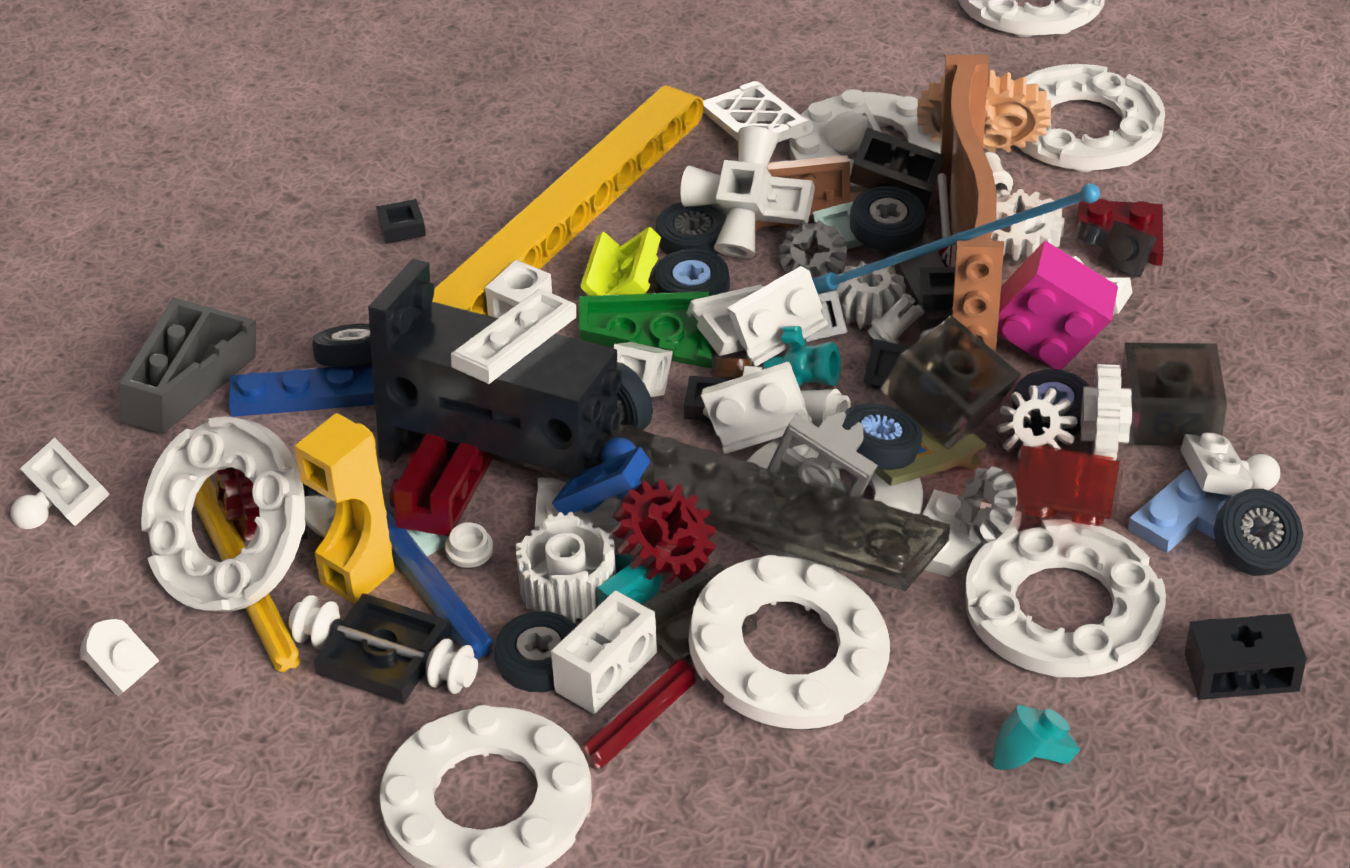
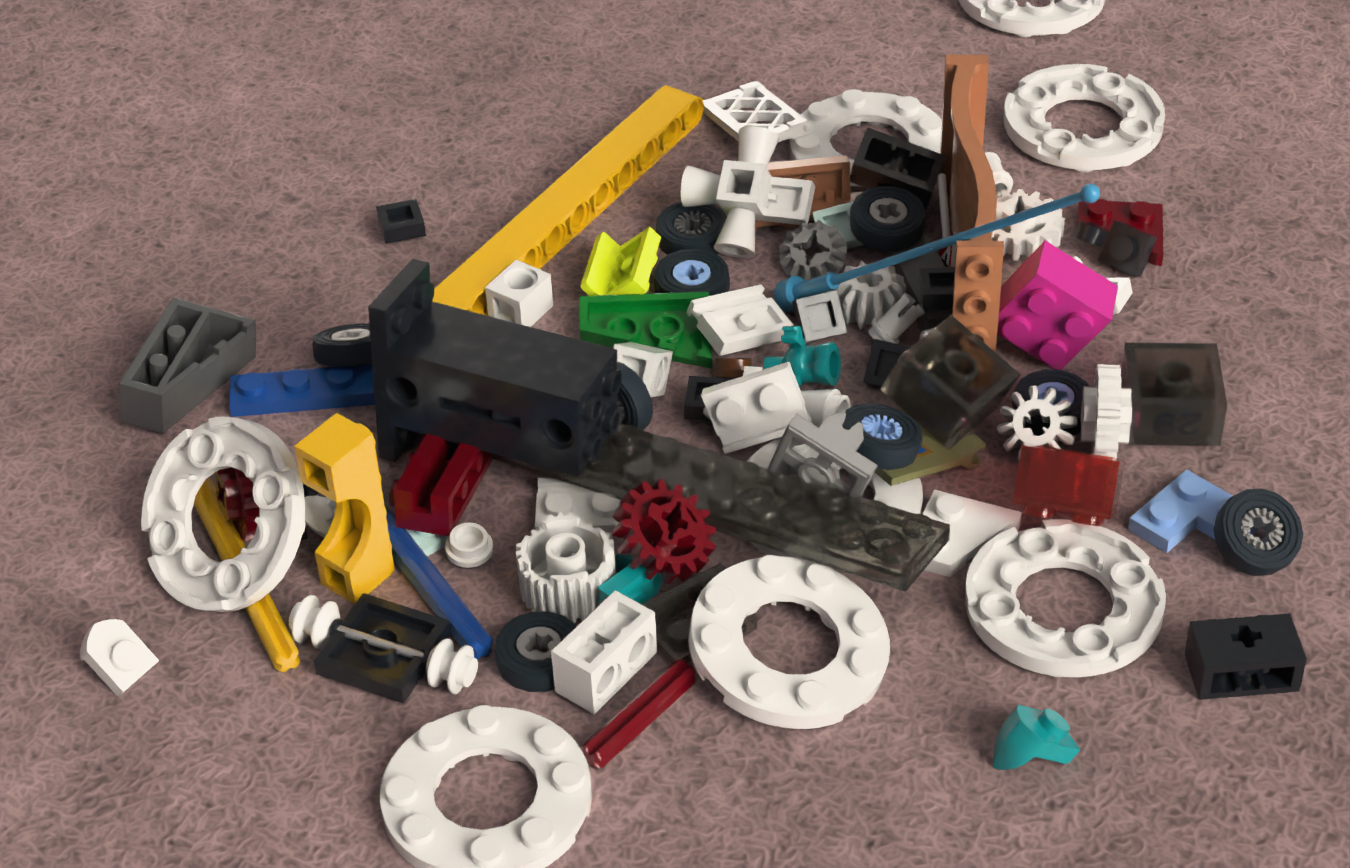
white plate [10,437,110,529] -> none
white tile [451,288,576,384] -> none
blue plate [552,437,651,515] -> none
white plate [727,266,828,367] -> none
white plate [827,104,881,156] -> none
light nougat gear [917,70,1051,153] -> none
light grey gear [954,466,1017,544] -> none
white plate [1180,433,1280,496] -> none

